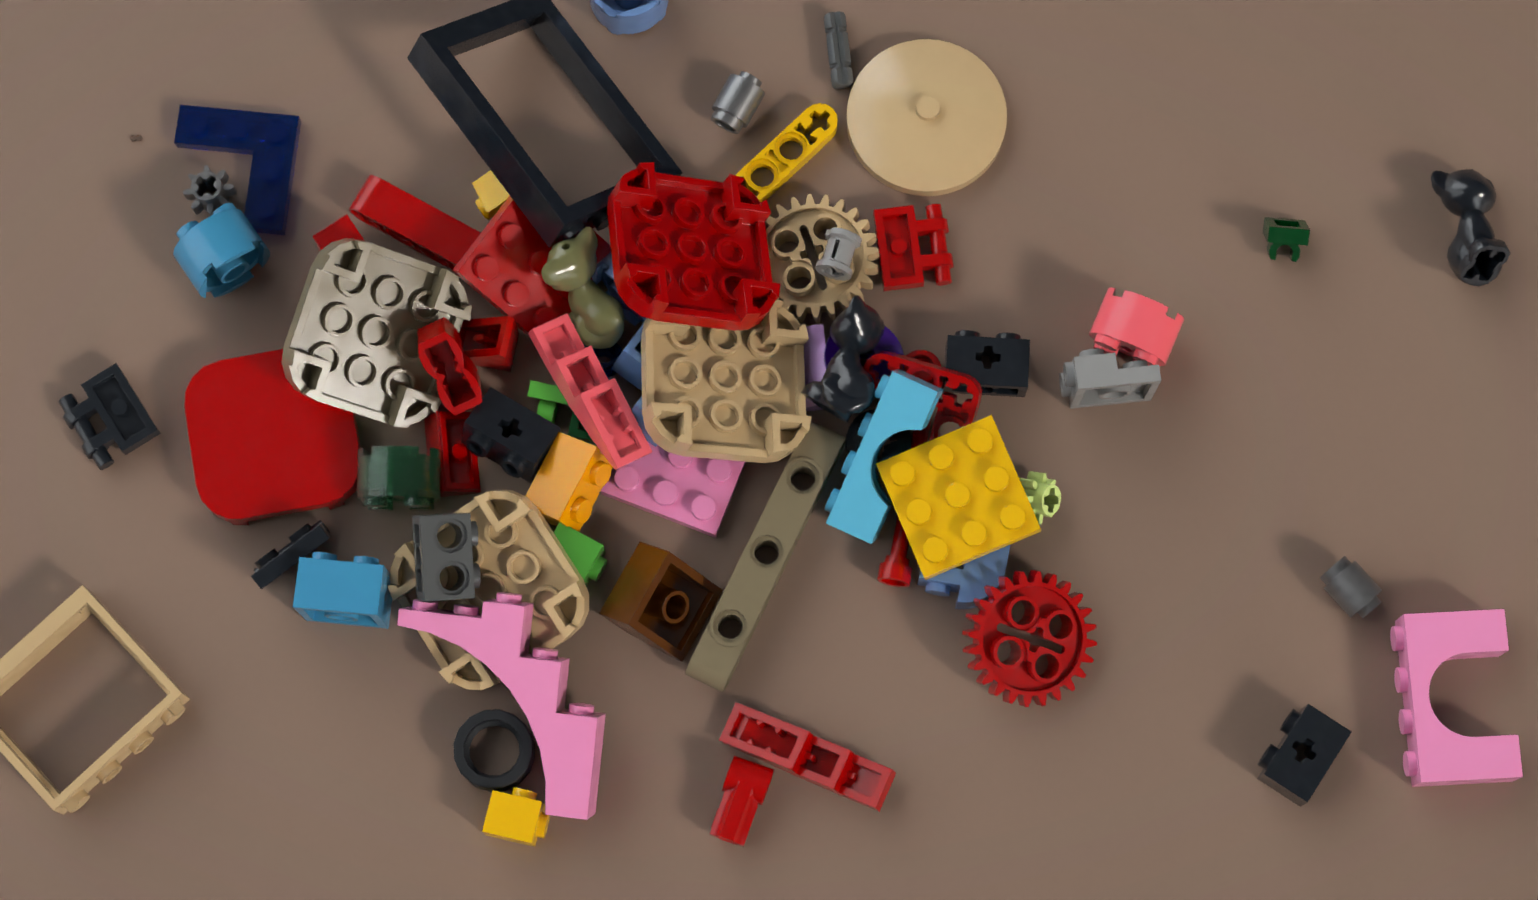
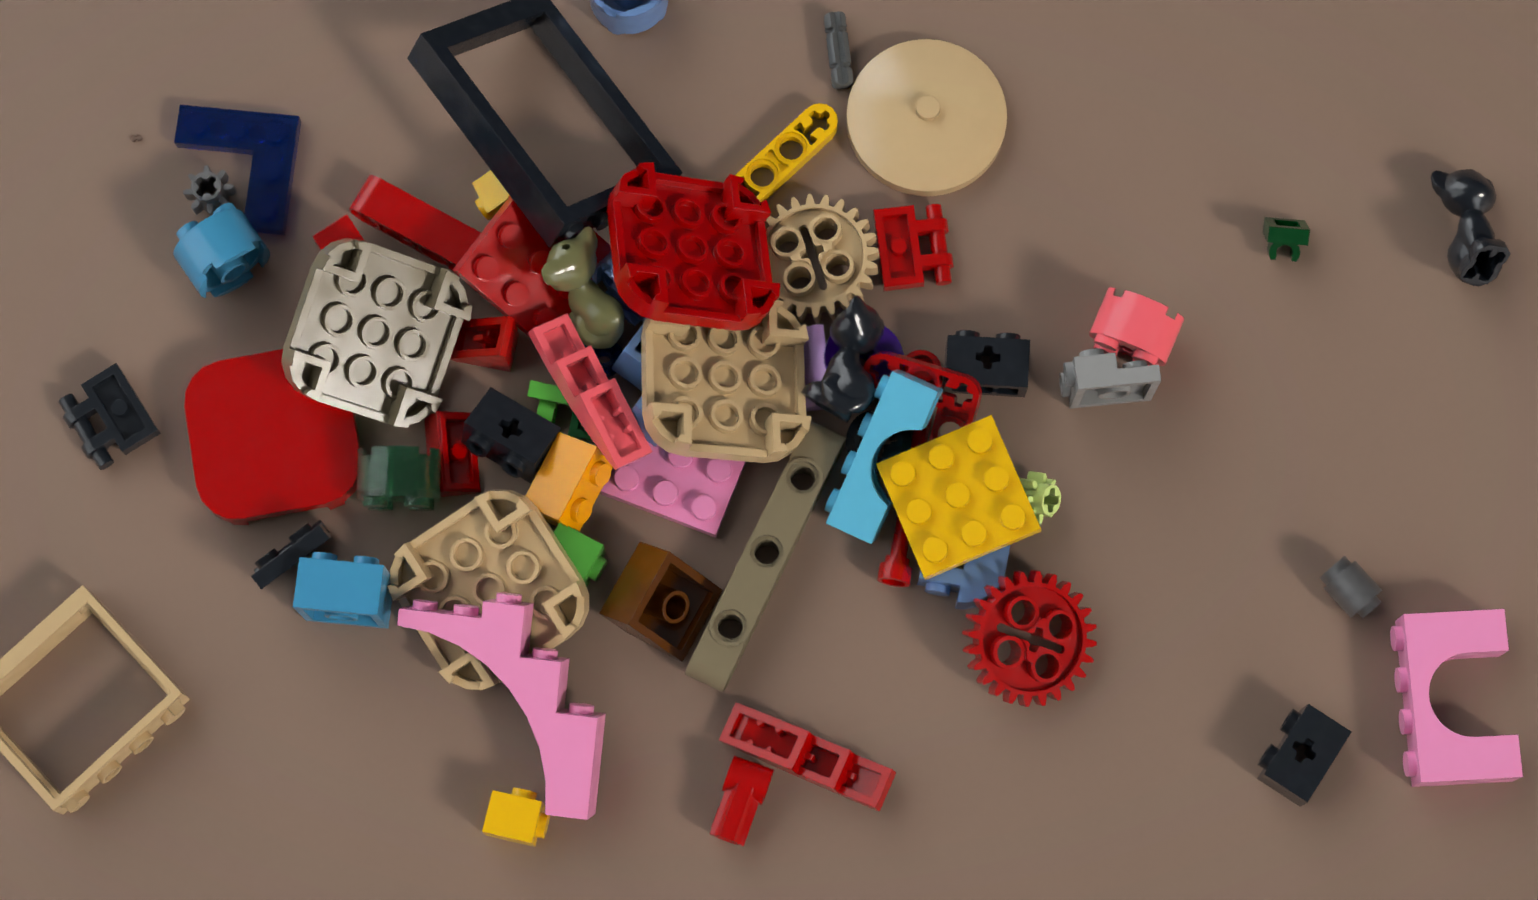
dark grey brick [412,513,481,602] -> none
red brick [417,317,482,415] -> none
black tyre [453,709,535,792] -> none
flat silver brick [711,71,765,134] -> none
light grey bush [815,227,862,281] -> none

